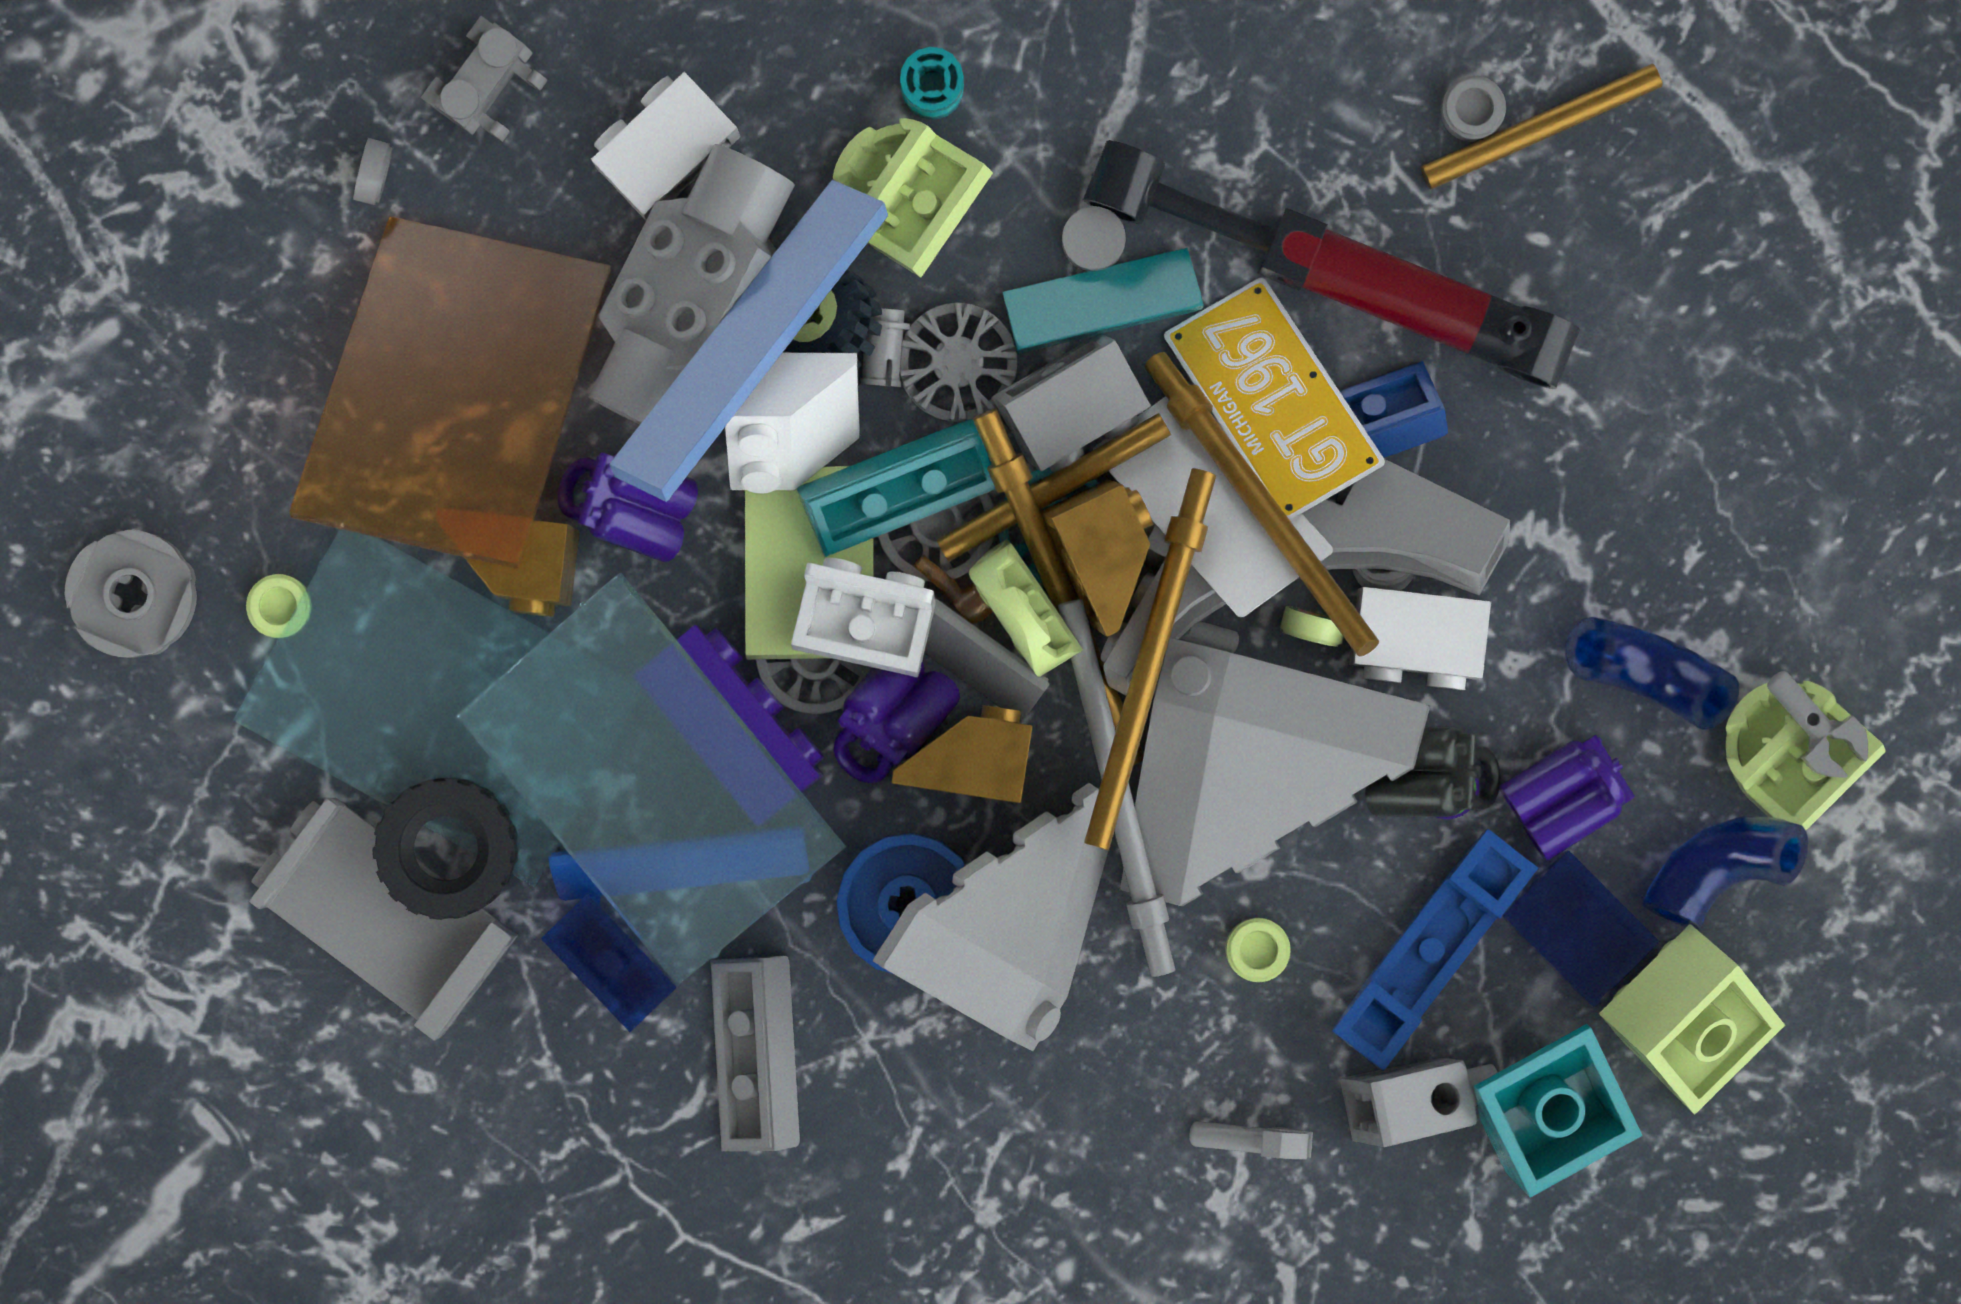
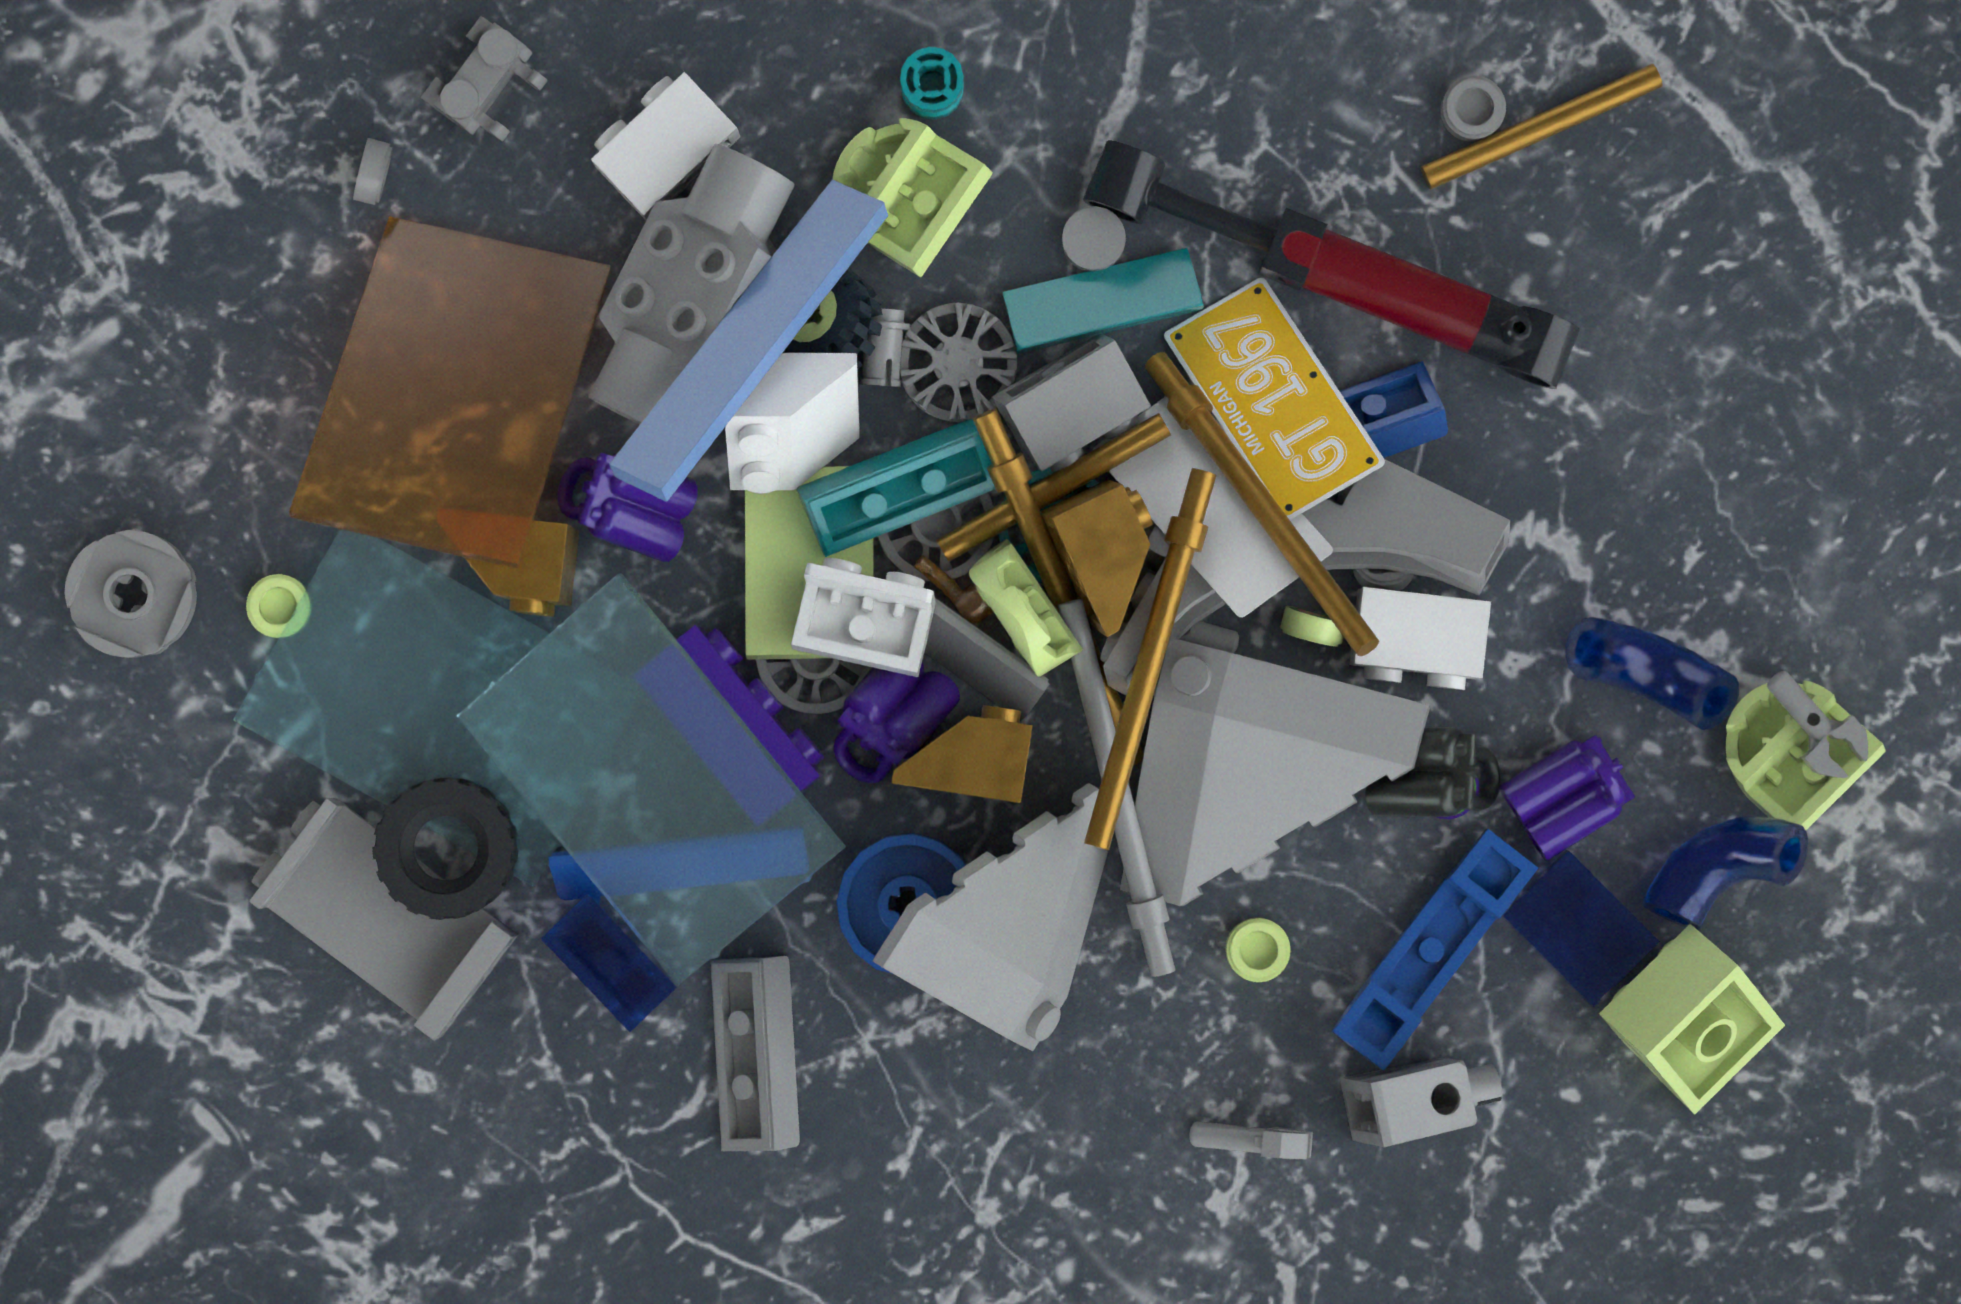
teal slope [1474,1024,1643,1198] -> none

